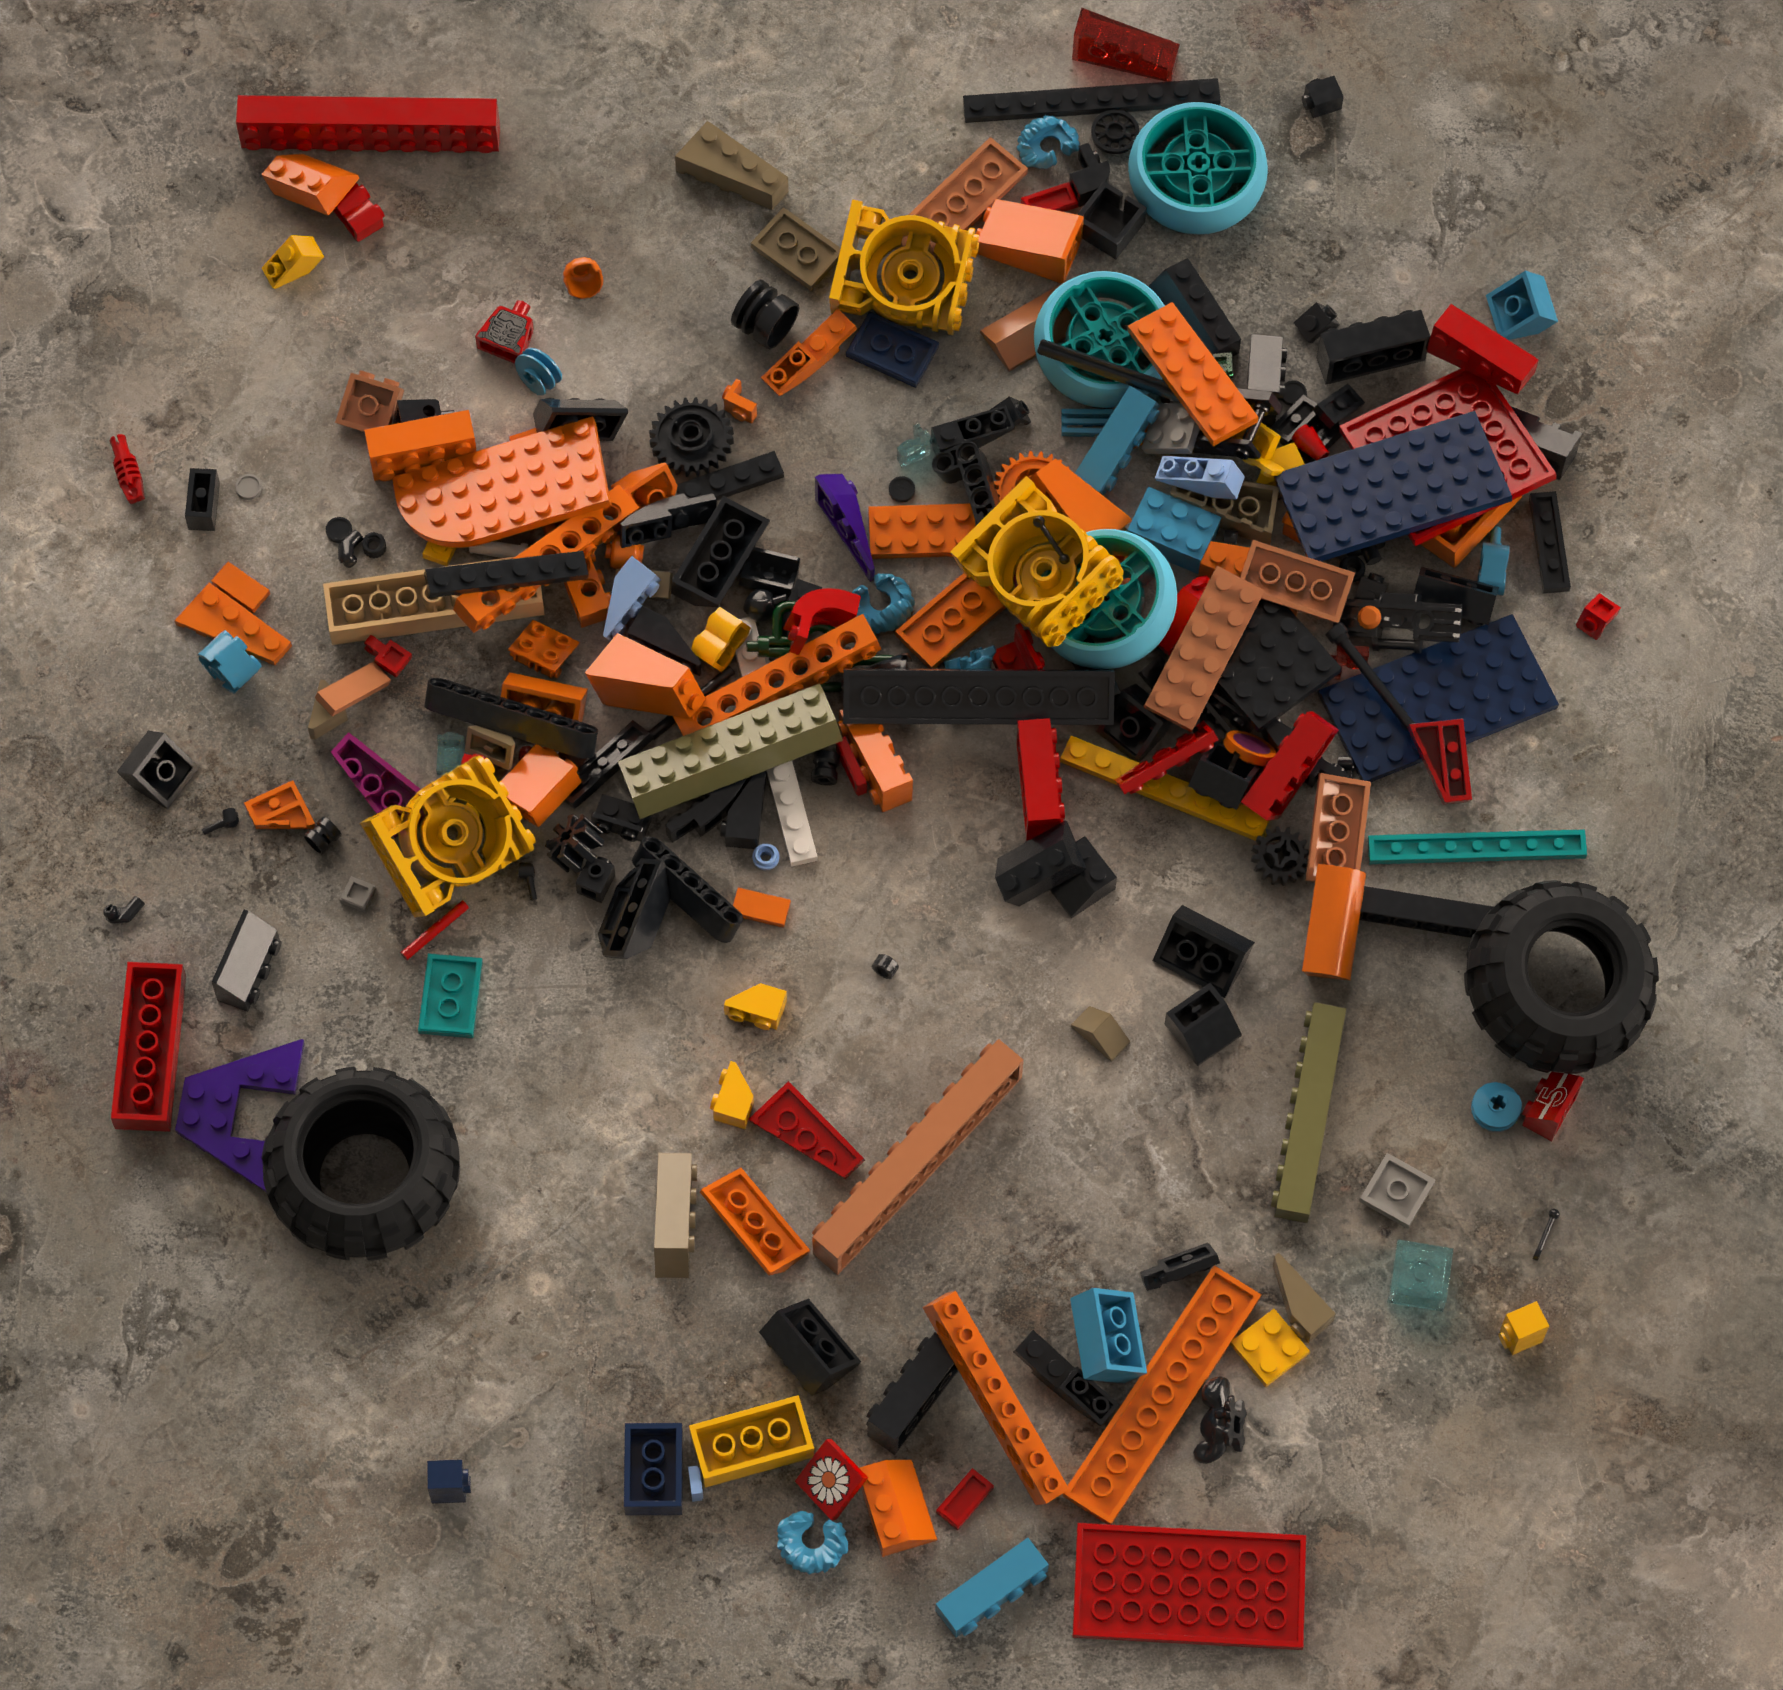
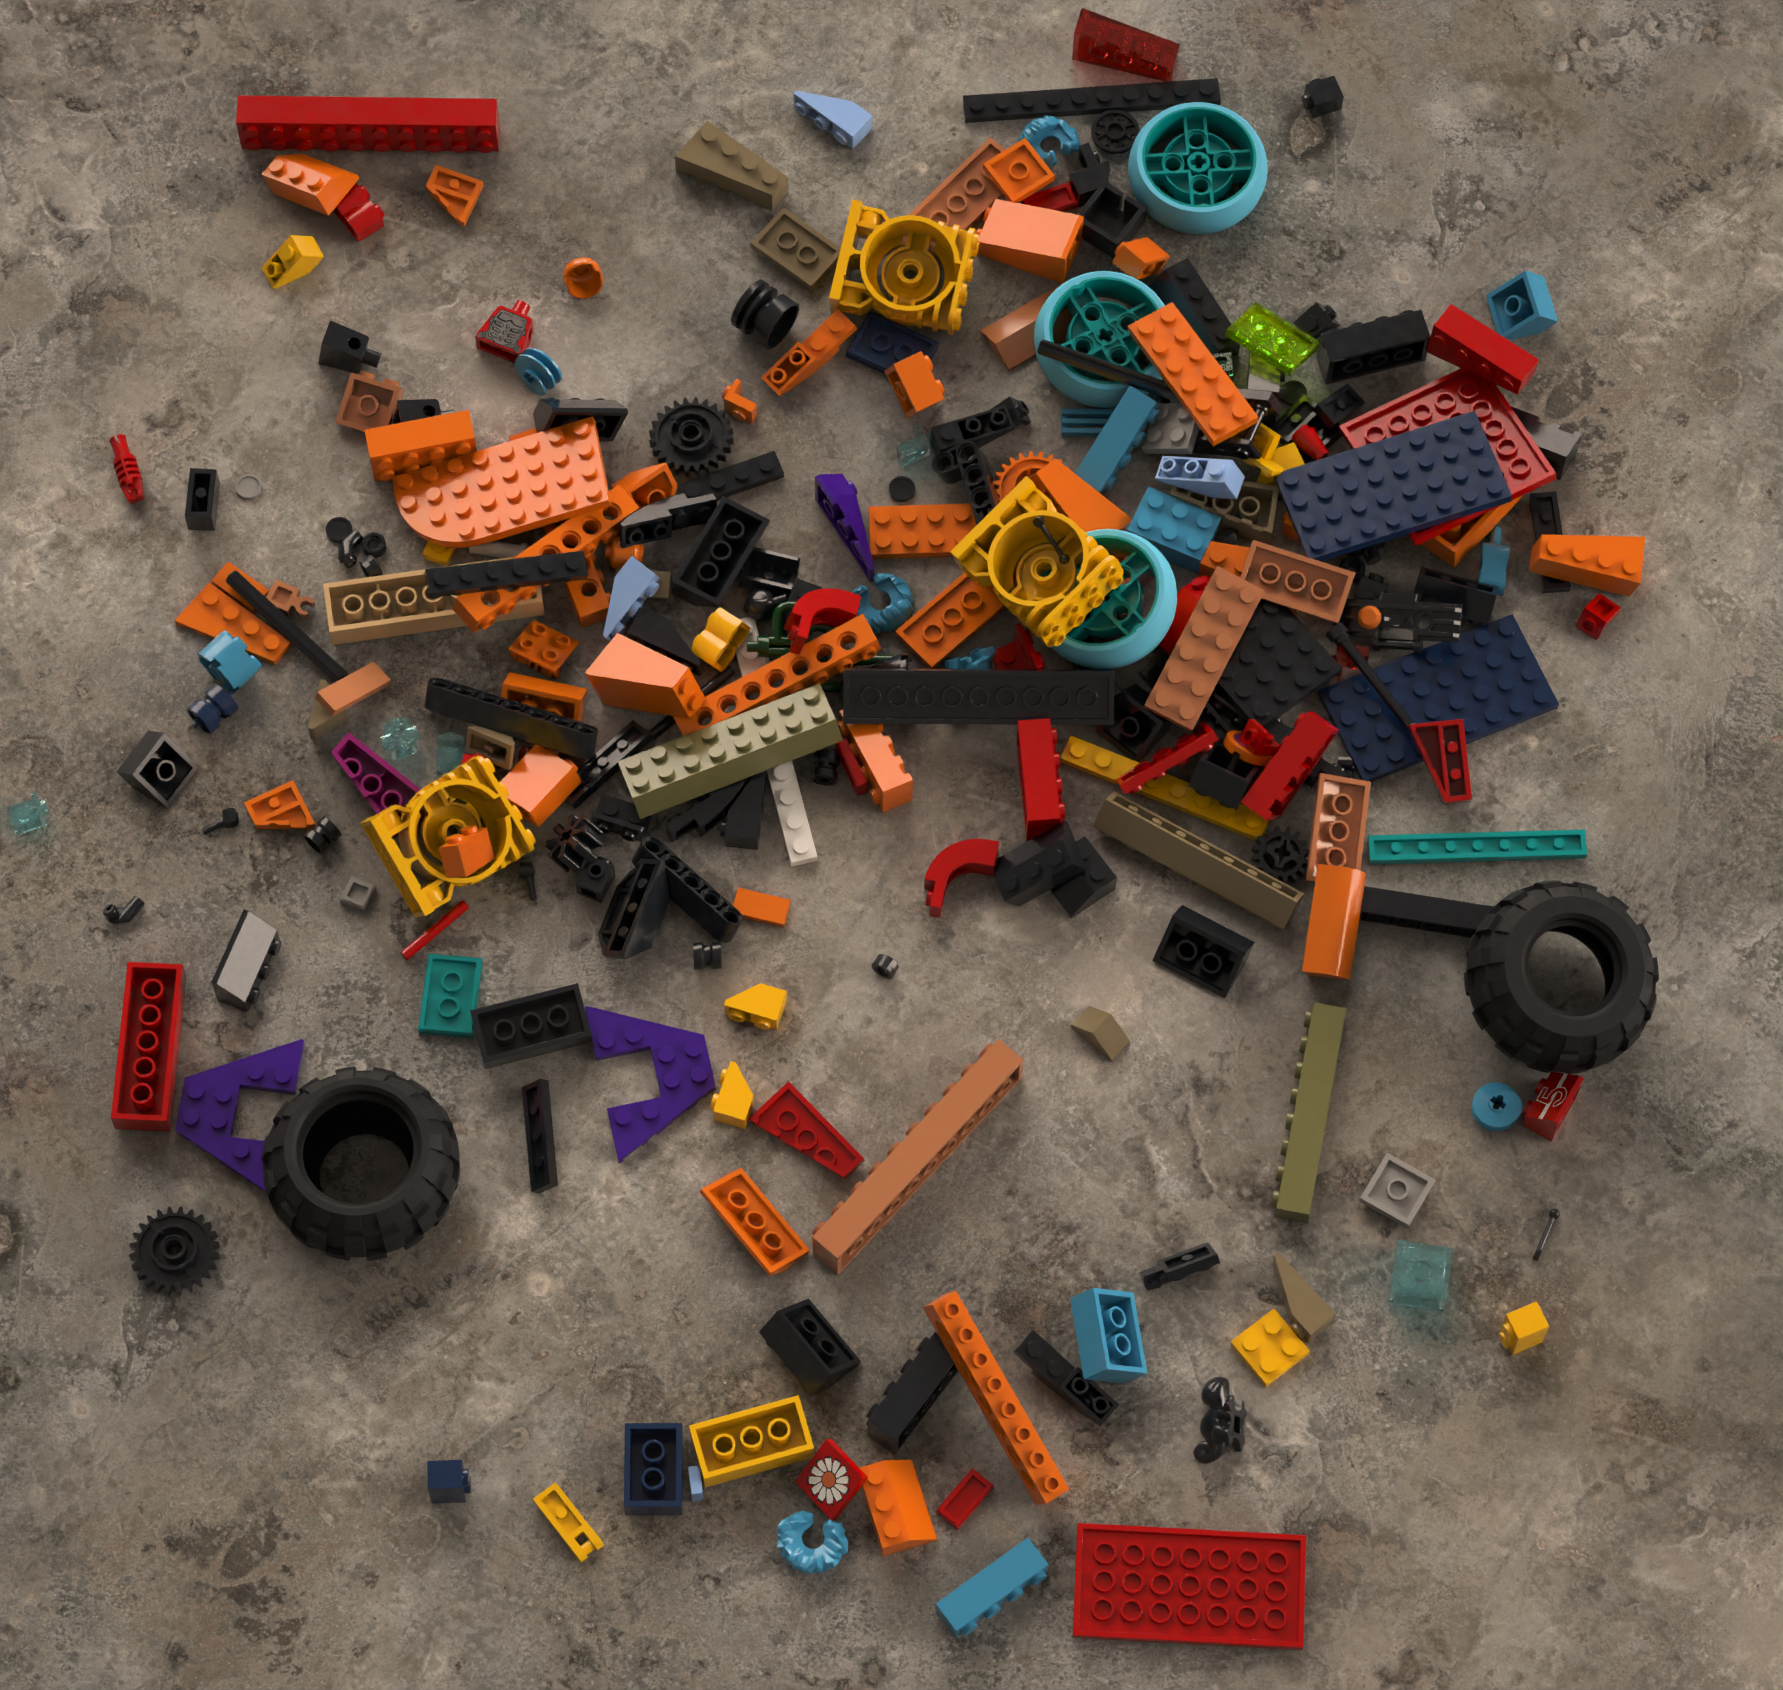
red plate [364,635,412,678] -> none
wedge [654,1153,697,1278] -> none
light blue plate [752,844,780,870] -> none
orange plate [1062,1265,1262,1525] -> none
black slope [1164,983,1242,1066] -> none
none -> clear light blue bracket [7,792,50,835]
none -> black gear [129,1206,220,1296]
none -> dark blue wheel [187,683,239,735]
none -> black axle [226,571,348,682]
none -> nougat plate [266,579,315,619]
none -> black torso [318,321,382,374]
none -> black axle [359,555,383,577]
none -> clear light blue brick [379,717,420,761]
none -> orange wing [425,165,484,227]
none -> orange brick [438,825,495,878]
none -> black brick [470,983,592,1069]
none -> black plate [522,1079,558,1194]
none -> yellow plate [533,1482,604,1563]
none -> dark purple wing [585,1006,716,1163]
none -> black wheel [693,942,722,970]
none -> light blue slope [793,91,872,149]
none -> orange brick [884,351,945,418]
none -> red arch [924,839,999,918]
none -> orange plate [983,138,1055,203]
none -> dark tan brick [1093,791,1304,929]
none -> orange brick [1112,237,1170,280]
none -> clear neon green plate [1225,302,1320,376]
none -> red bracket [1239,719,1279,756]
none -> orange wedge [1529,534,1645,597]

